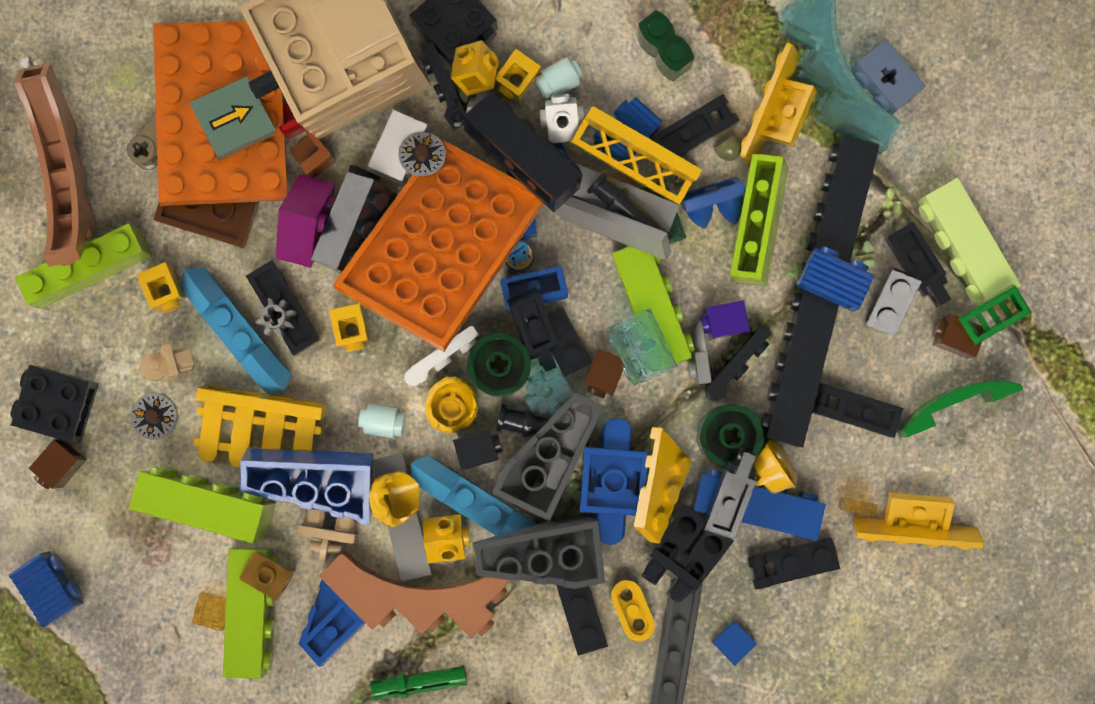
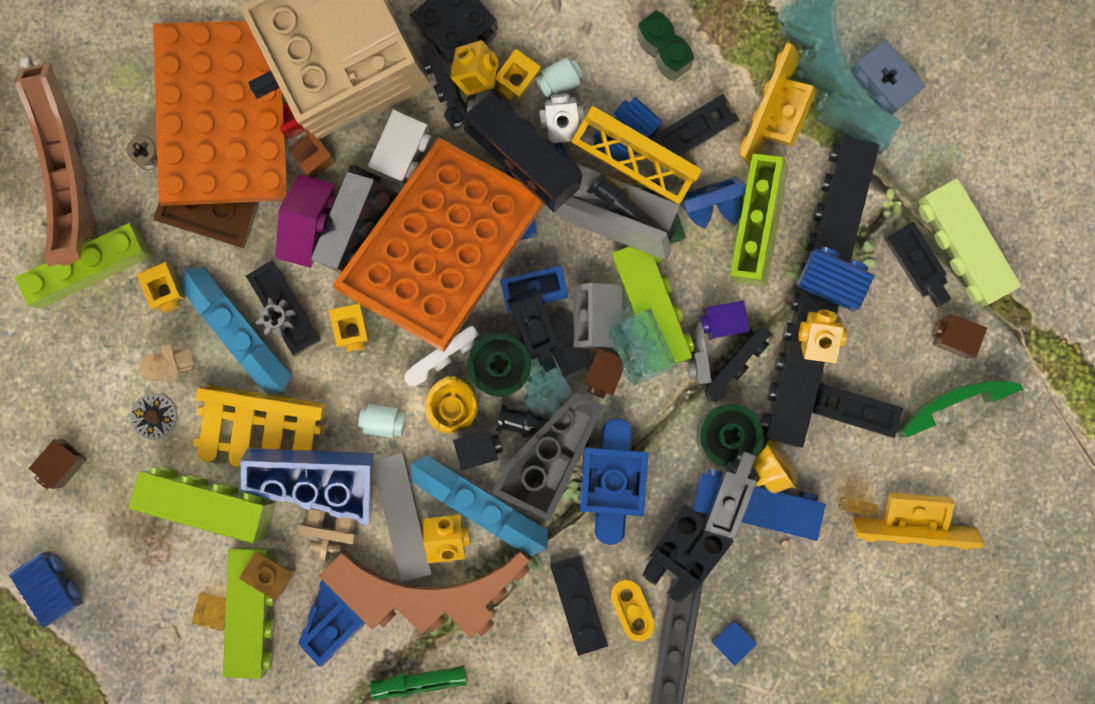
black brick [10,365,99,443] -> none
sand green tile [189,76,276,160] -> none
yellow hair [369,472,420,527] -> none
piece [399,132,446,177] -> none
dark grey wedge [472,513,605,589] -> none
tile [505,240,534,272] -> none
yellow wing [634,427,692,543] -> none
olive hinge [714,134,741,161] -> none
black plate [747,537,840,589] -> none
plate [865,266,922,337] -> none
green slope [958,284,1032,346] -> none
none -> light grey brick [573,283,623,349]
none -> yellow brick [799,310,848,363]

